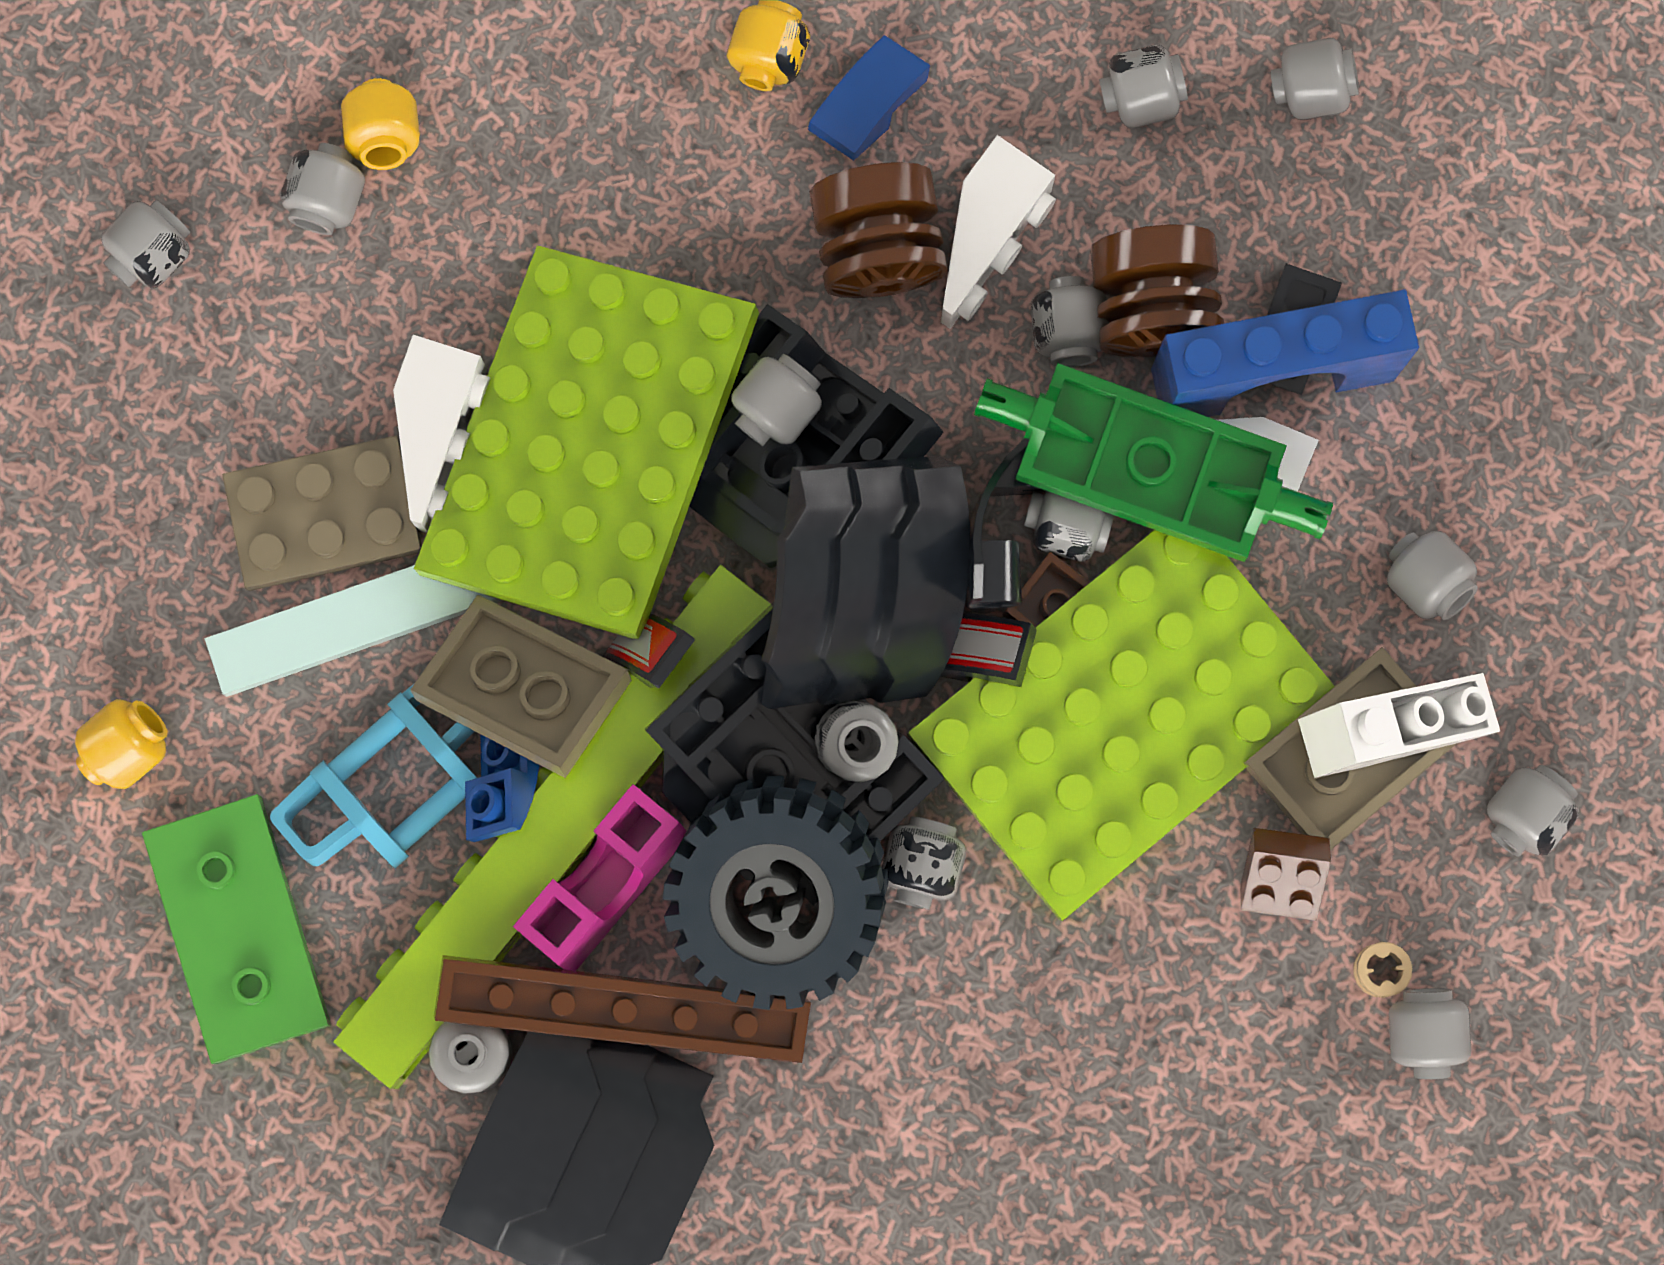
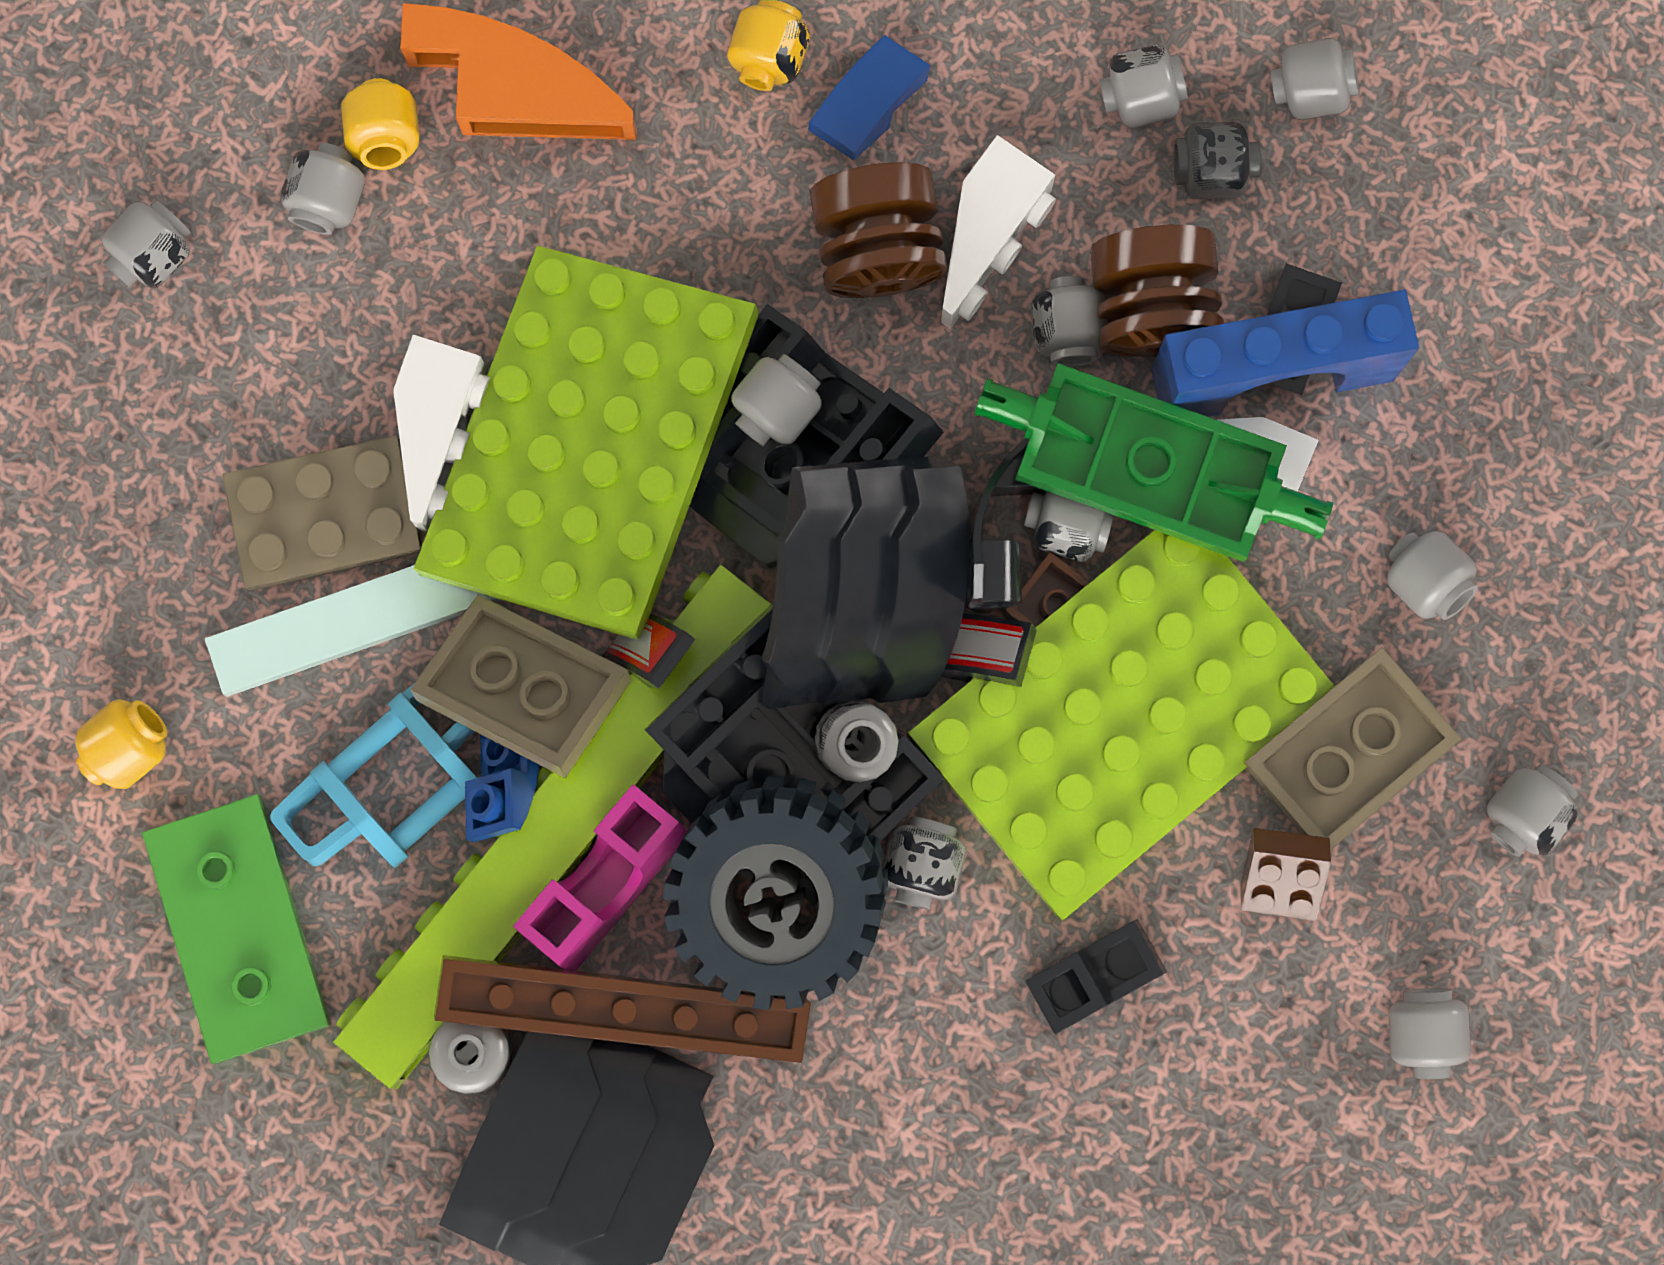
white slope [1298,673,1500,778] -> none
tan bush [1353,942,1412,998] -> none
none -> orange slope [400,3,637,140]
none -> black slope [1025,919,1167,1034]
none -> dark grey head [1174,122,1261,199]

